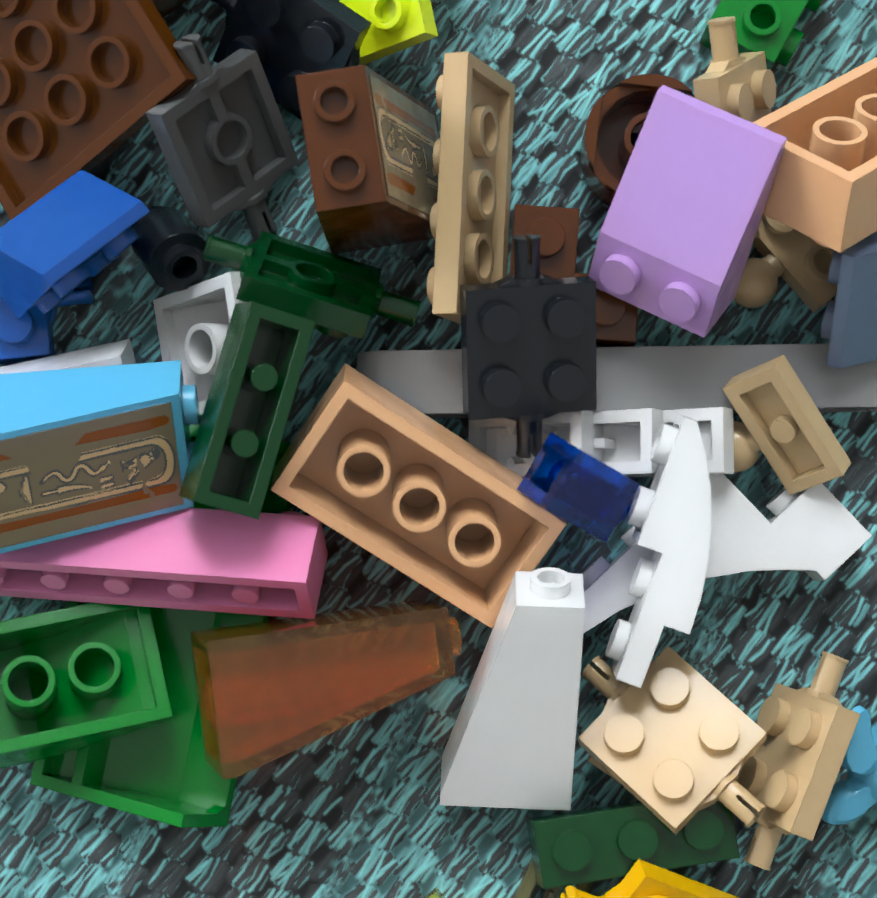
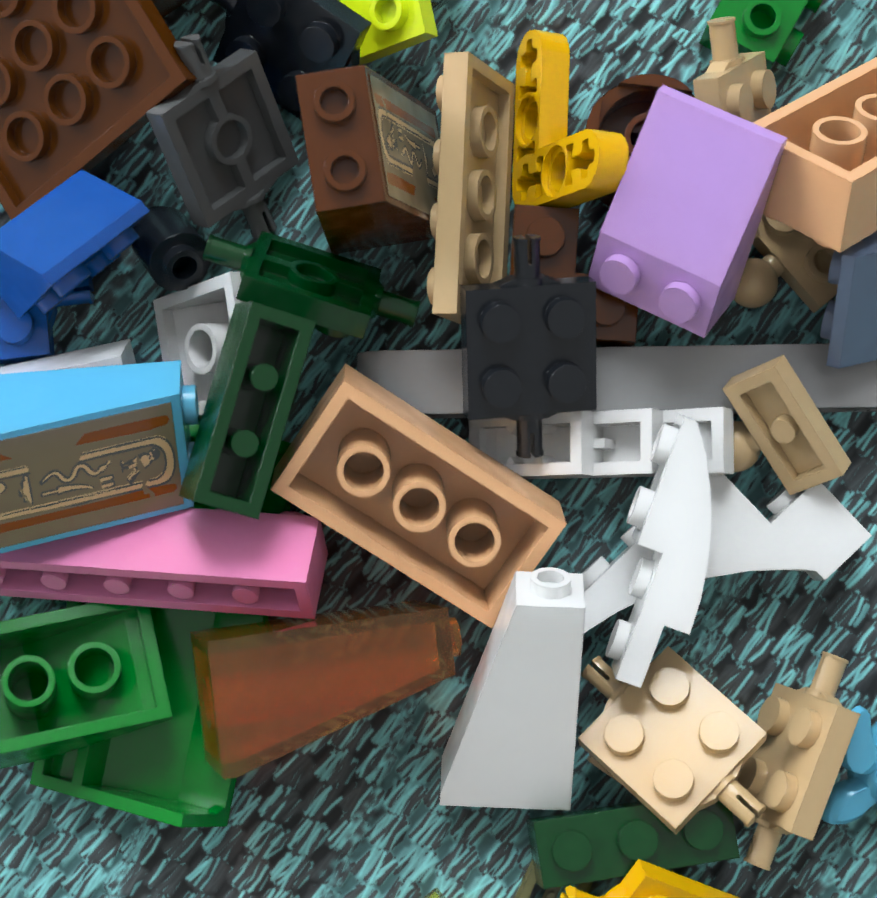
clear blue brick [517,432,640,542] -> none
none -> yellow beam [512,29,629,208]

